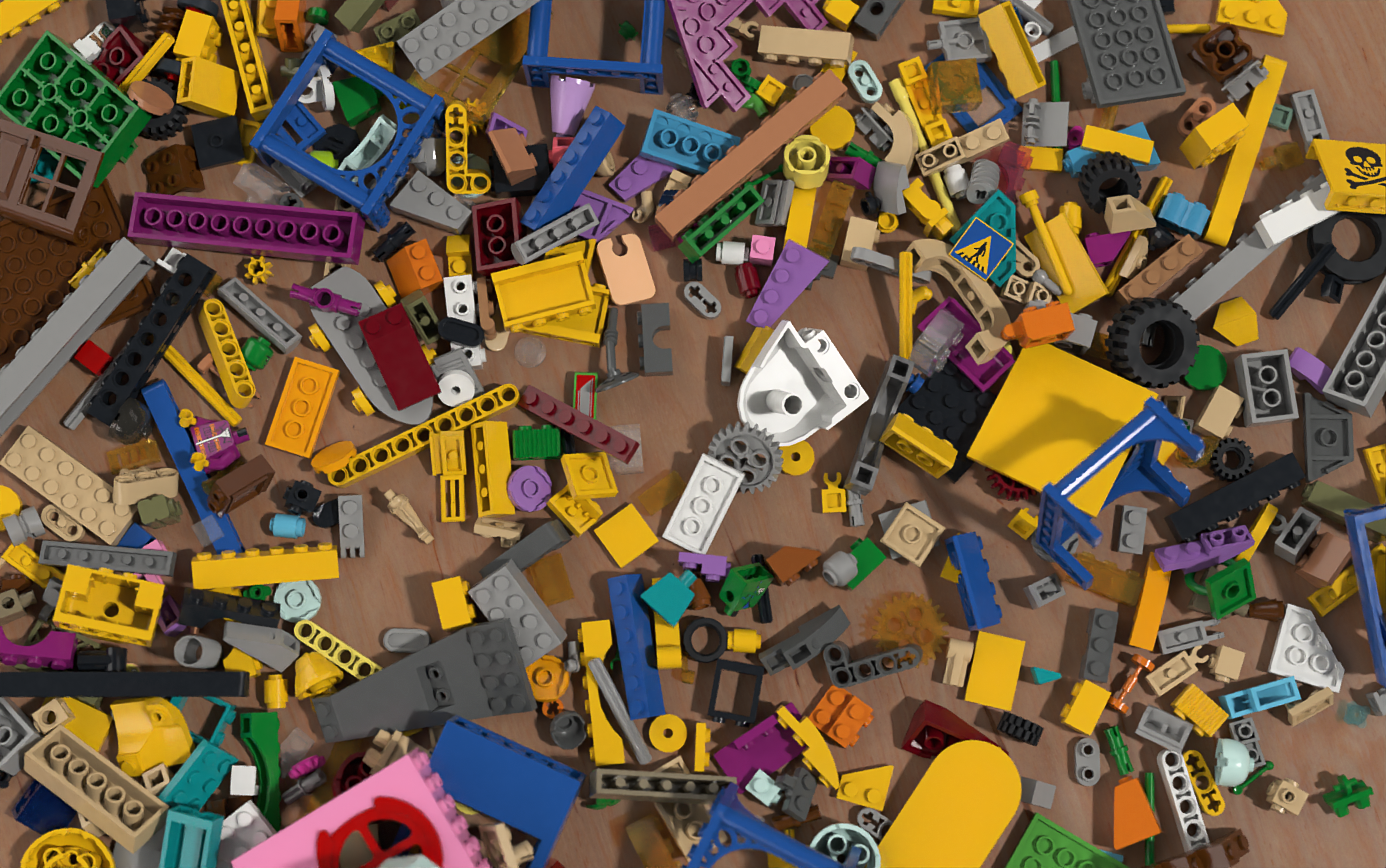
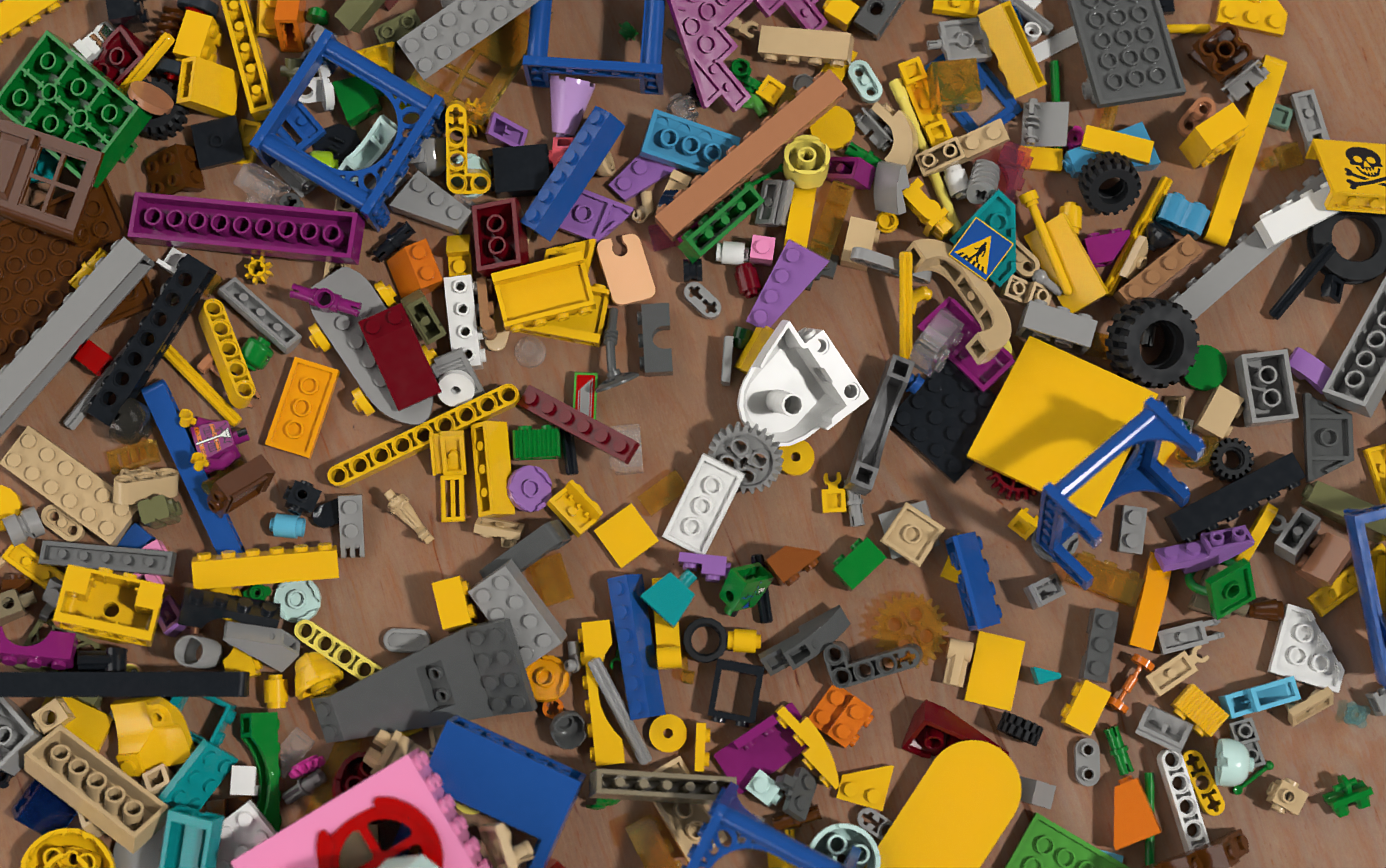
clear tile [191,515,225,547] -> none
light orange tile [311,441,357,474] -> none
black tile [438,317,484,348] -> none
nougat slope [488,128,538,186] -> none
light grey brick [511,203,600,265] -> none
yellow plate [561,452,618,500] -> none
dark orange cone [689,574,712,611] -> none
light grey head [822,551,858,587] -> none
black plate [860,192,881,218] -> none
yellow slope [879,412,958,479] -> none
orange hinge [1000,301,1075,349] -> none
tan slope [1104,195,1156,234] -> none
tan brick [1208,645,1245,684] -> none
yellow slope [1213,296,1259,347] -> none
none -> dark green hose [733,326,753,350]

